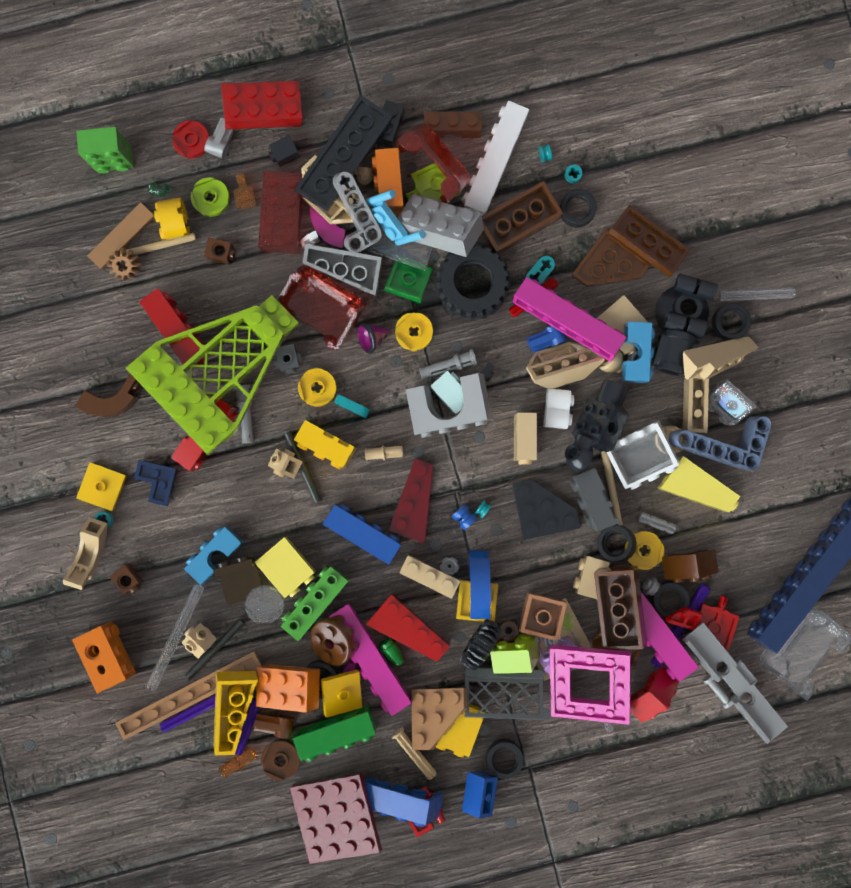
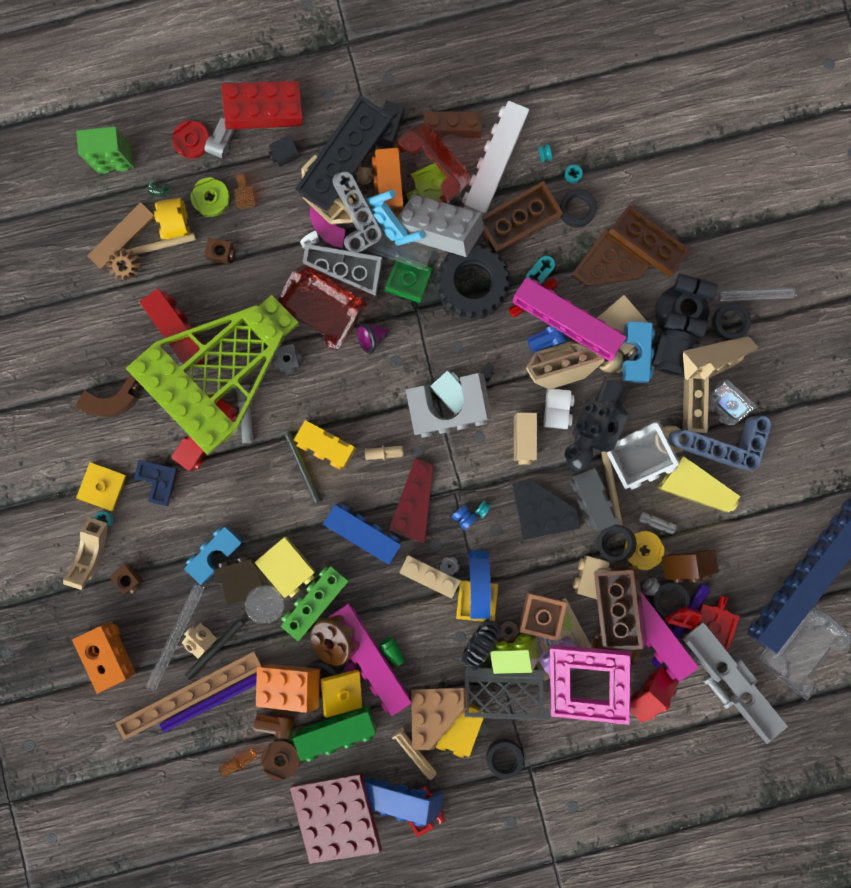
yellow wedge [213,671,258,756] -> none
dark purple axle [235,698,260,755] -> none
clear red brick [258,171,303,254] -> none
tan brick [268,448,302,479] -> none
yellow plate [298,368,337,407] -> none
teal beam [334,394,370,418] -> none
red wedge [366,593,450,661] -> none
yellow plate [395,313,433,352] -> none
light grey pin [419,349,478,380] -> none
blue brick [462,770,498,818] -> none

